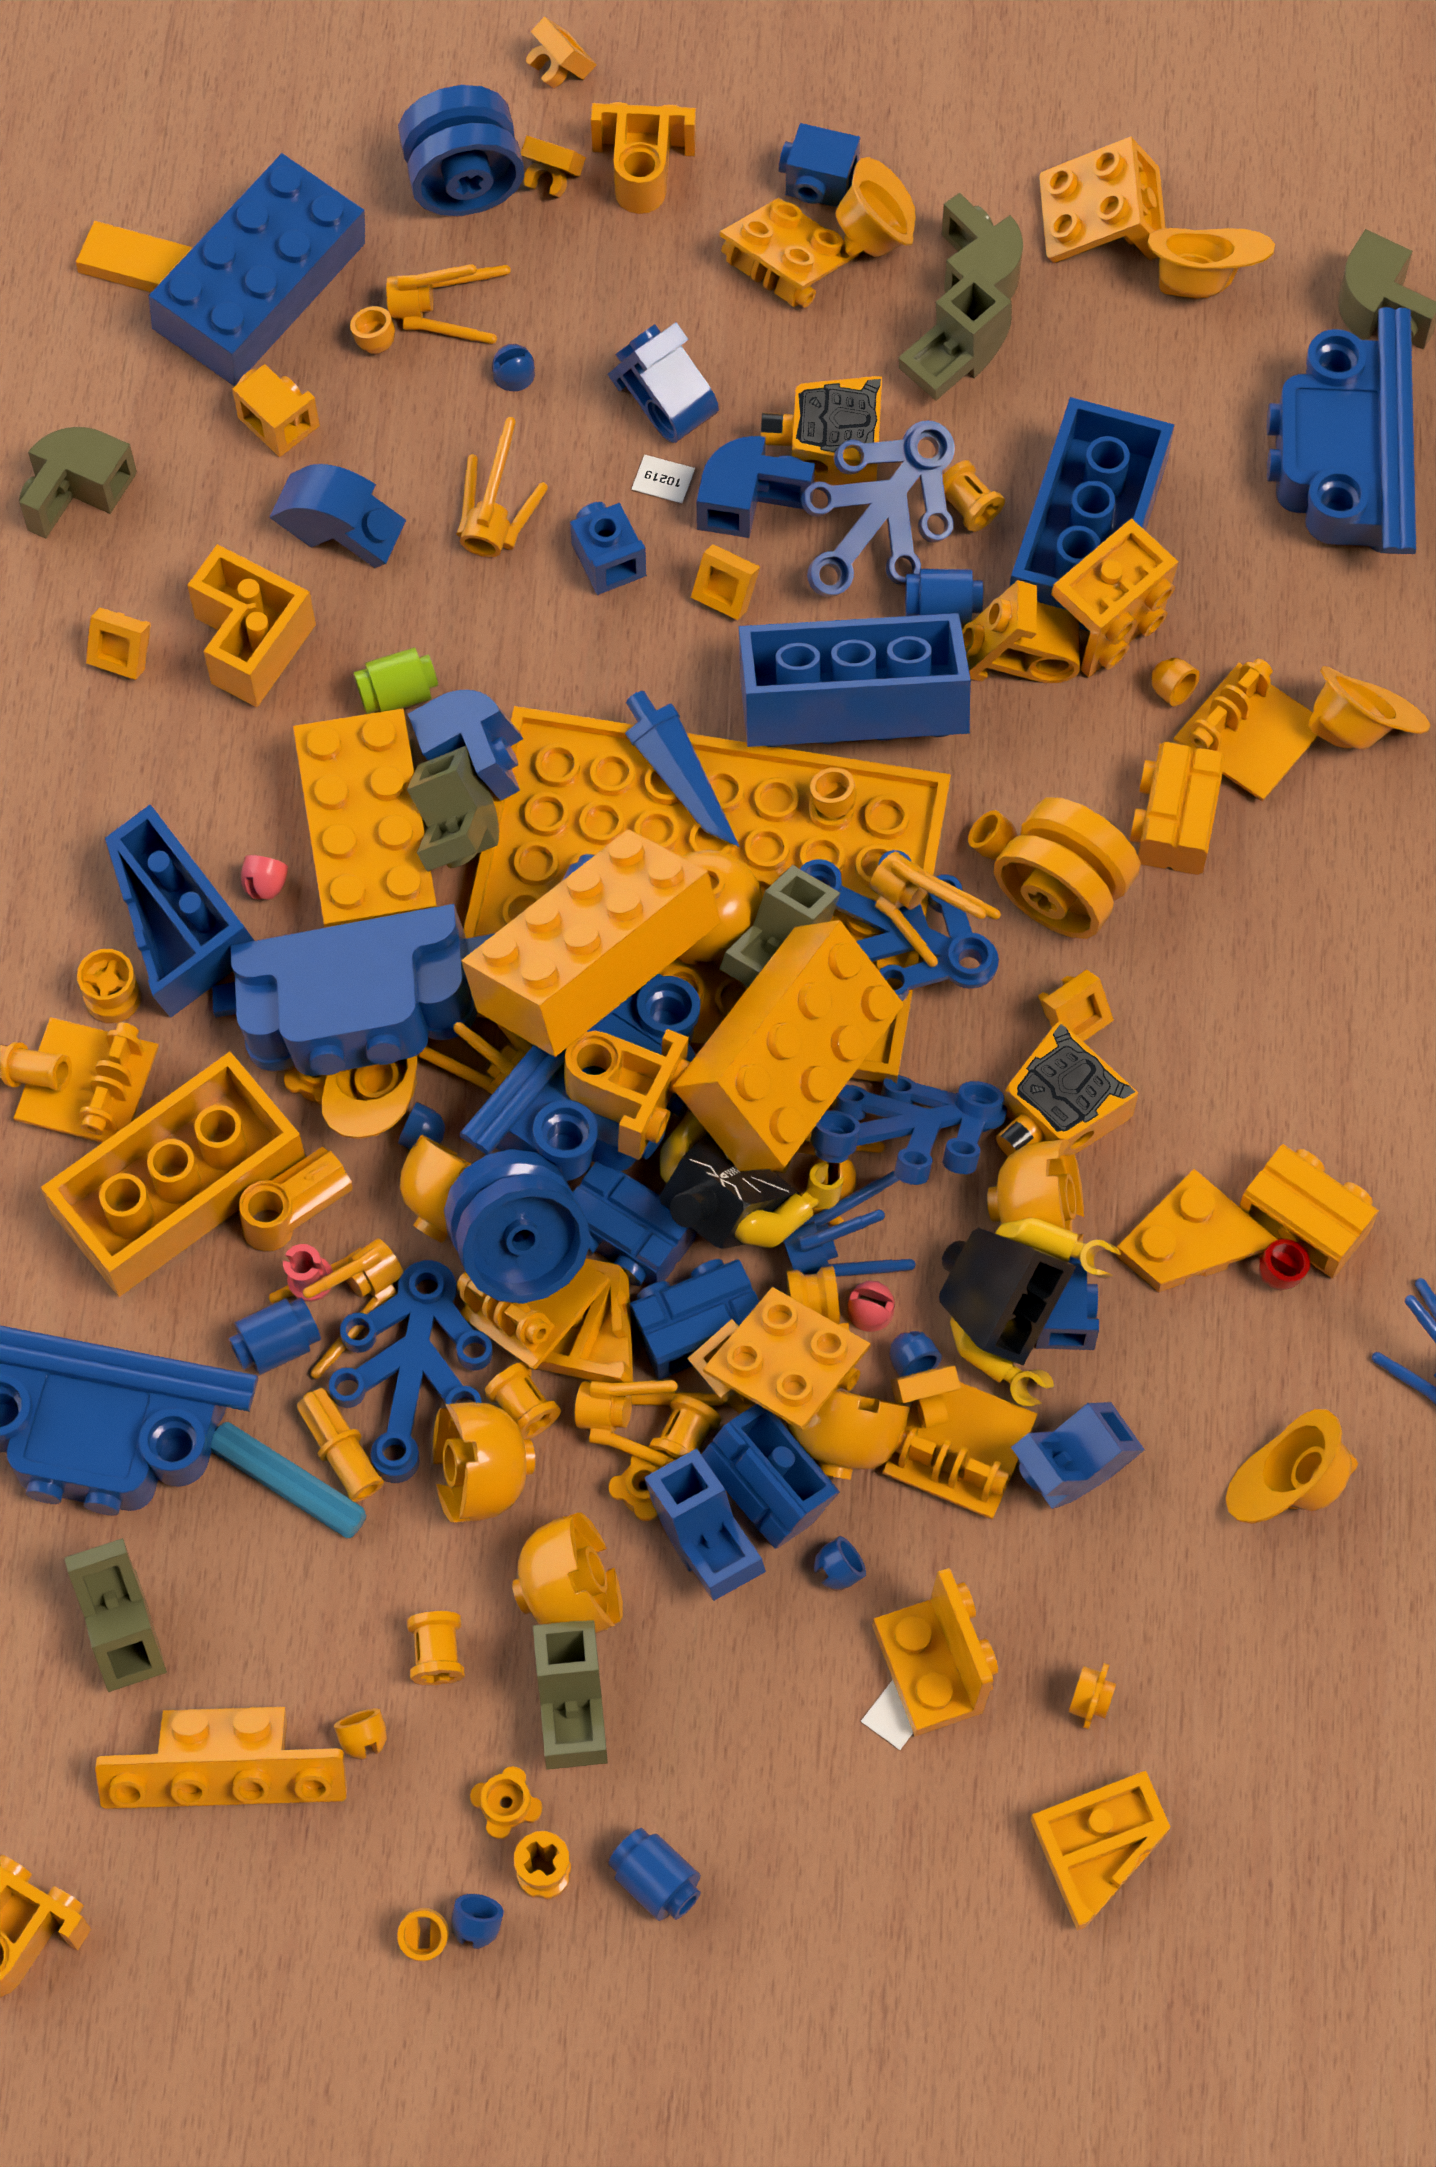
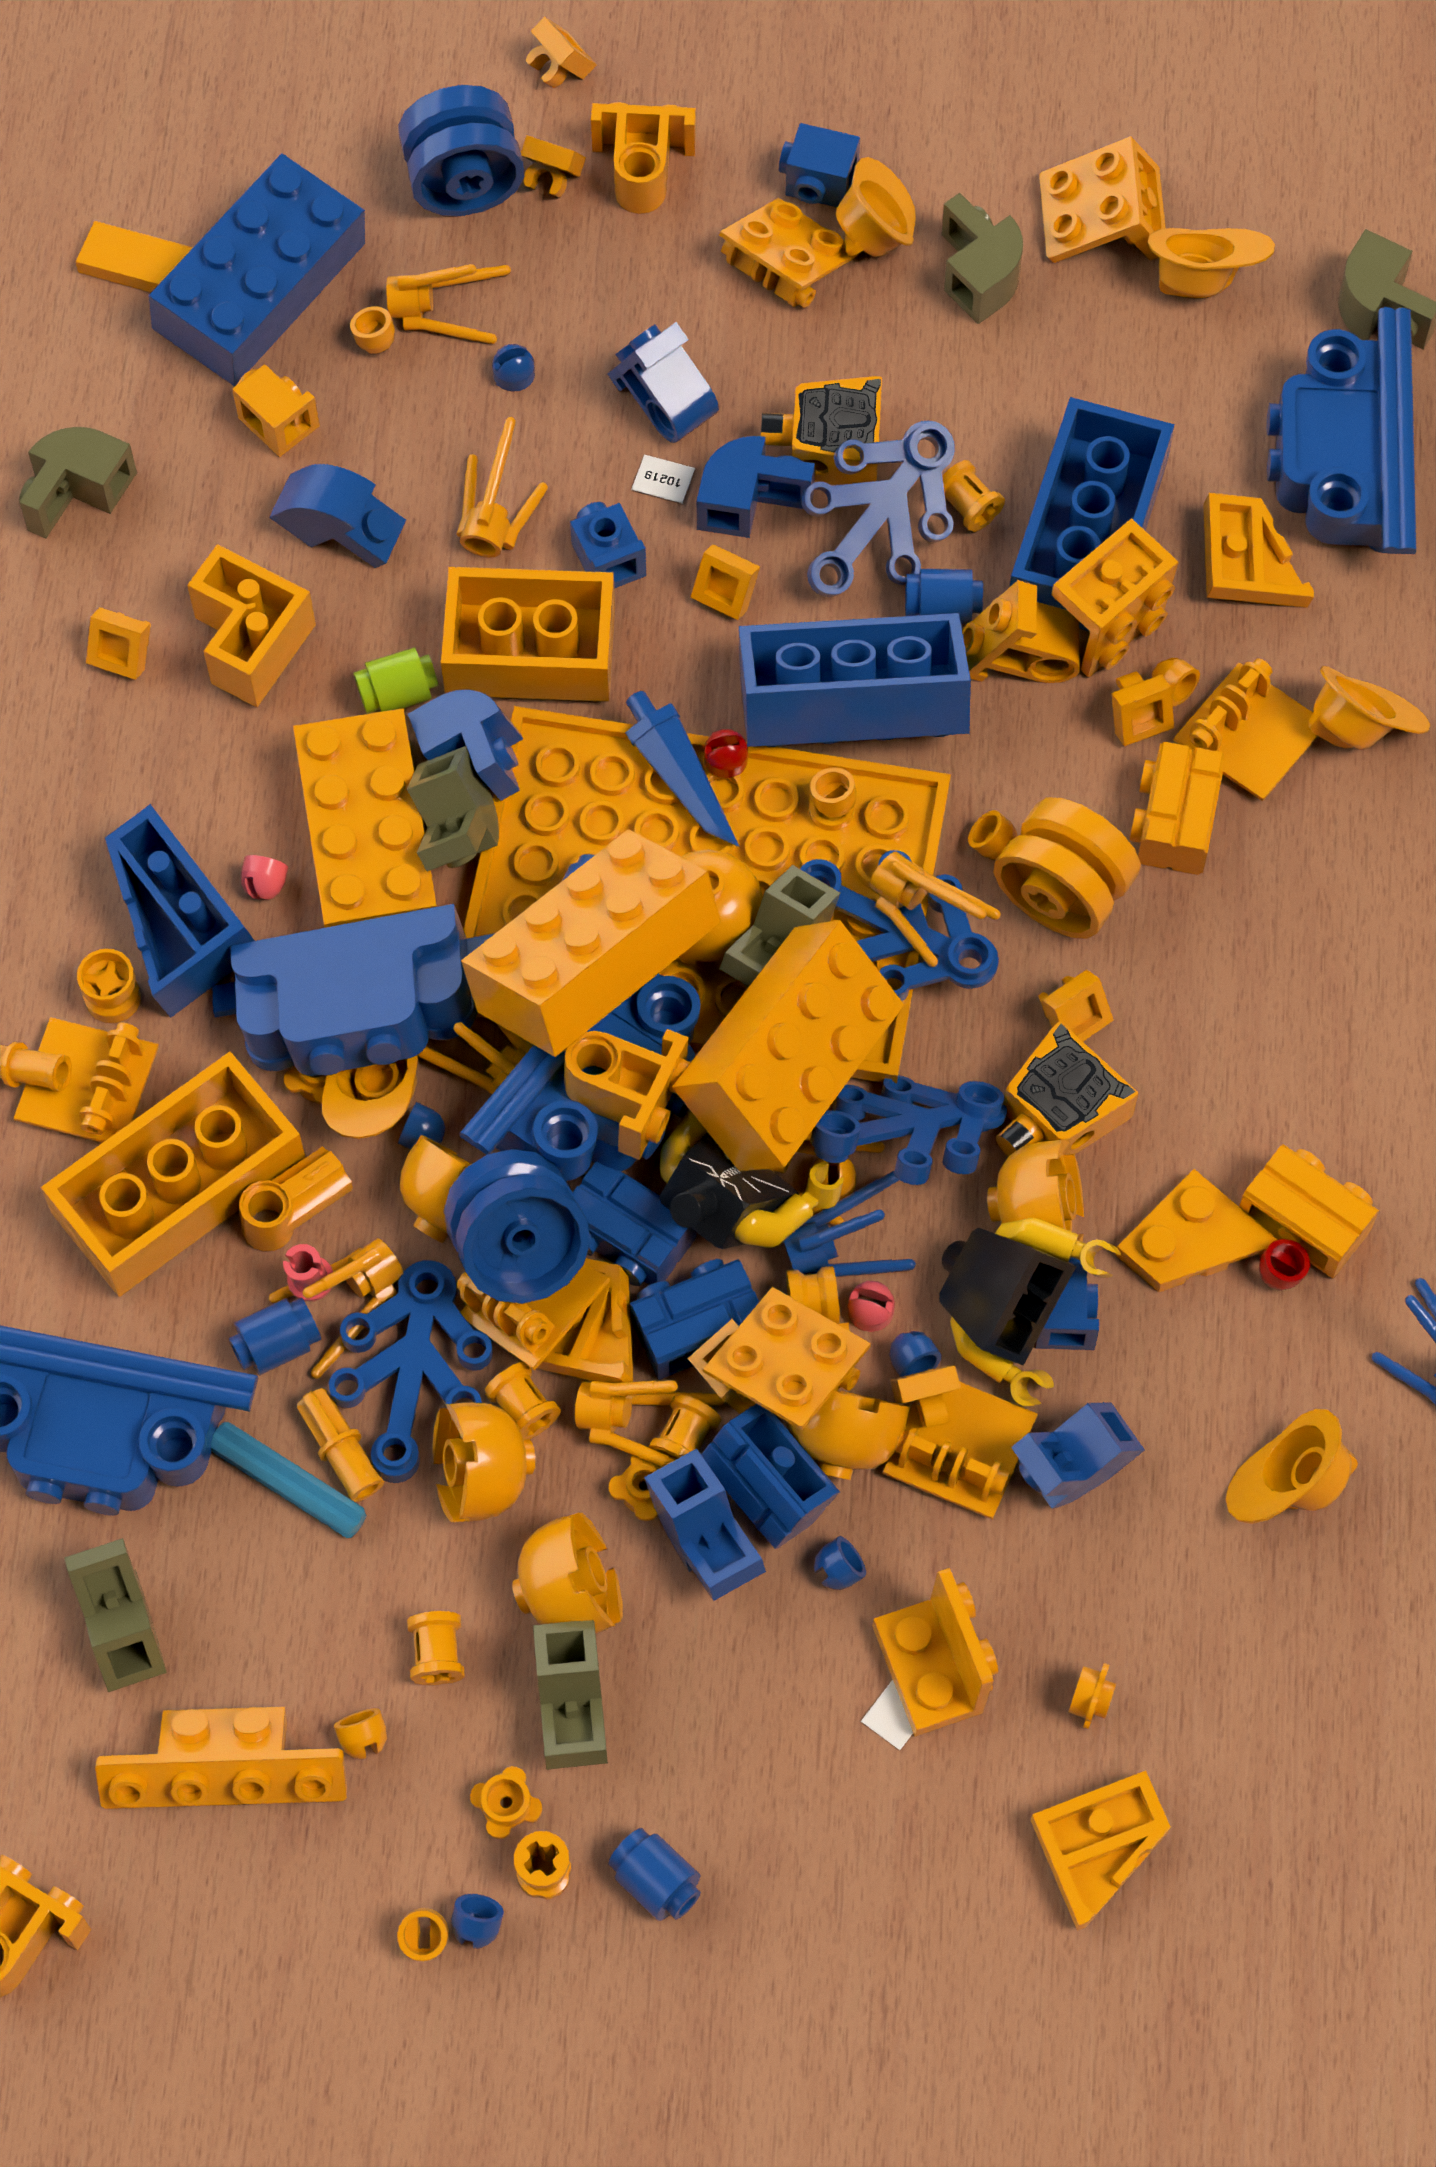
olive brick [898,269,1012,401] -> none
none -> light orange brick [441,567,615,701]
none -> red hinge [704,729,748,778]
none -> light orange tile [1111,671,1174,747]
none -> light orange wing [1203,493,1314,608]

